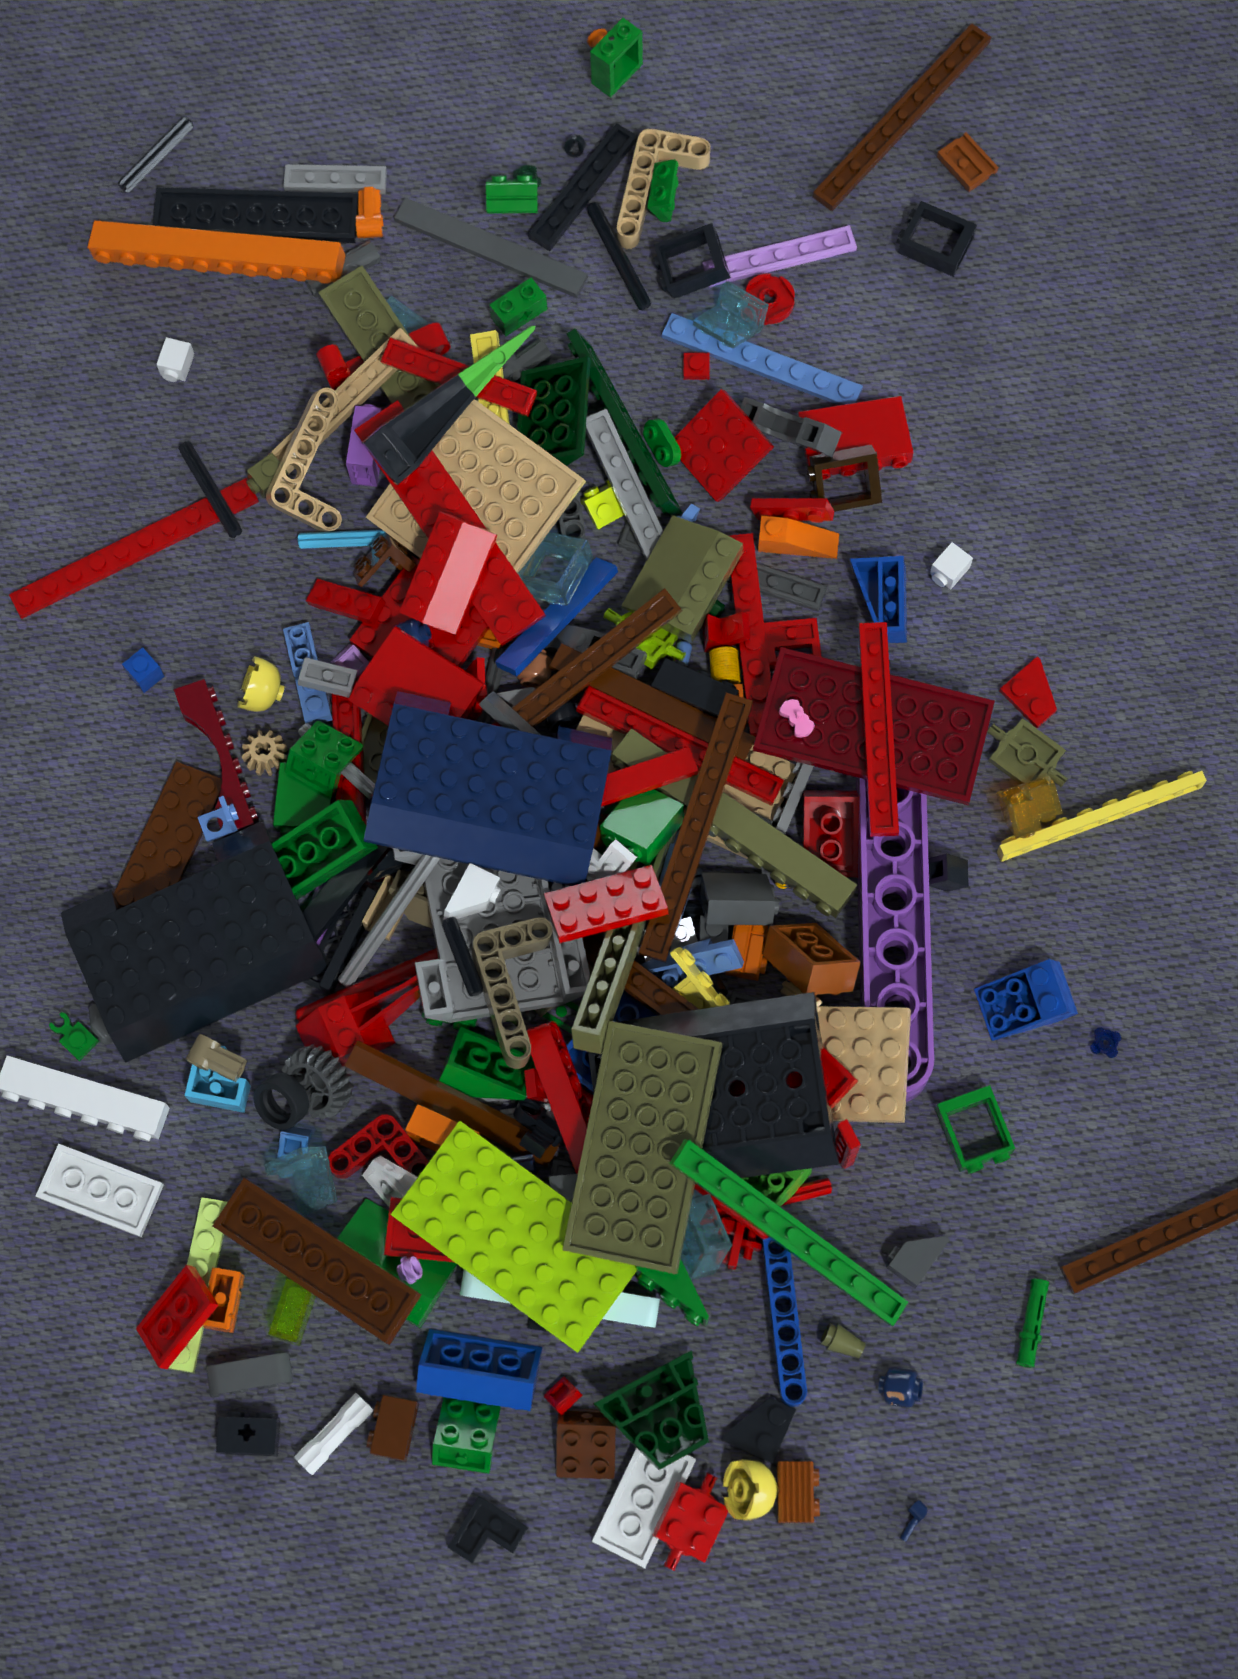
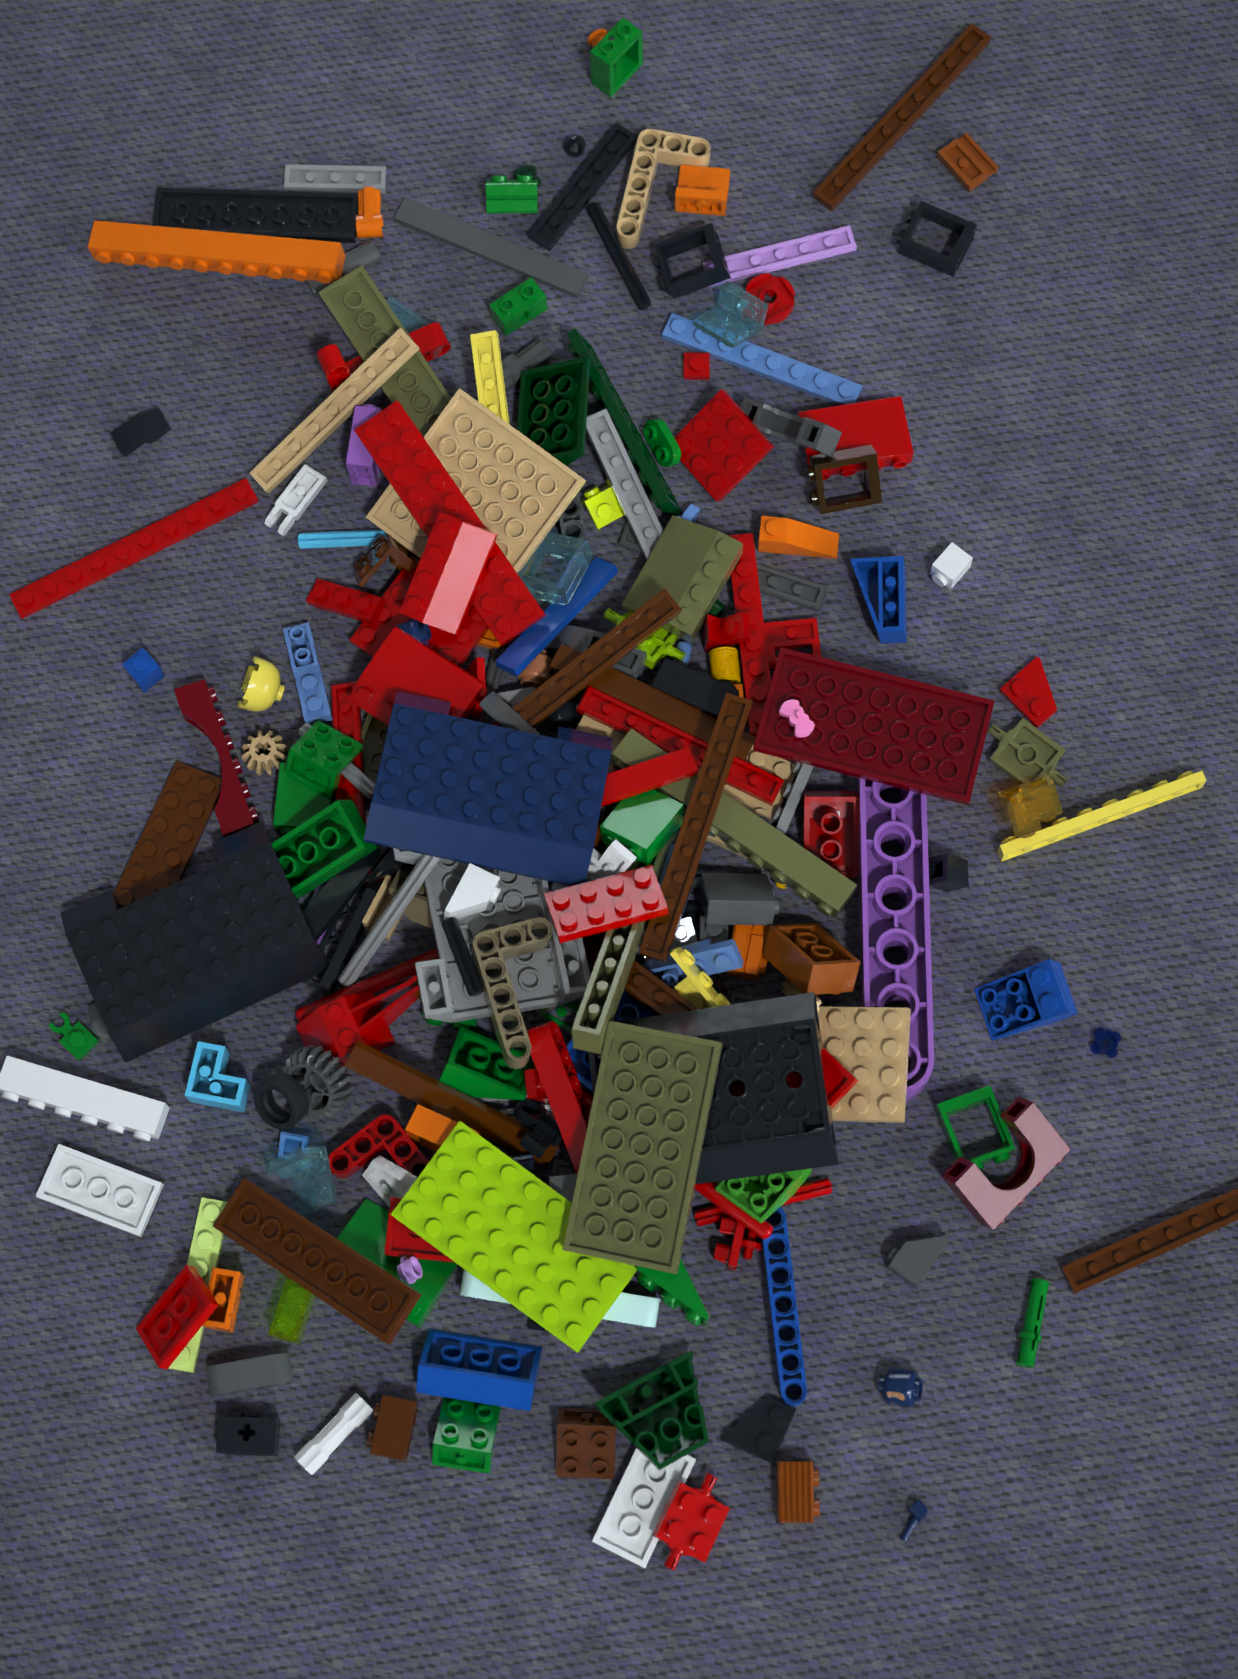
axle [118,116,193,193] -> none
white brick [156,338,194,382] -> none
black axle [178,441,242,538] -> none
dark tan piece [185,1034,247,1082] -> none
medium blue bracket [198,796,239,842] -> none
olive bracket [246,453,288,499] -> none
tan beam [266,388,342,532] -> none
light grey plate [298,657,357,698] -> none
lavender slope [330,644,370,678] -> none
black plate [361,326,535,485] -> none
red tile [380,337,537,417] -> none
black plate [447,1496,529,1564] -> none
red tile [543,1376,583,1416] -> none
green bracket [647,159,679,222] -> none
green plate [669,1139,908,1326] -> none
clear light blue window [681,1194,732,1281] -> none
light yellow cylinder [723,1459,778,1520] -> none
red plate [750,498,835,523] -> none
olive cone [820,1323,866,1359] -> none
red tile [835,1119,861,1169] -> none
red plate [859,622,899,837] -> none
none -> black slope [110,407,171,456]
none -> white hinge [265,464,327,536]
none -> orange bracket [675,165,730,216]
none -> arch [941,1096,1071,1230]

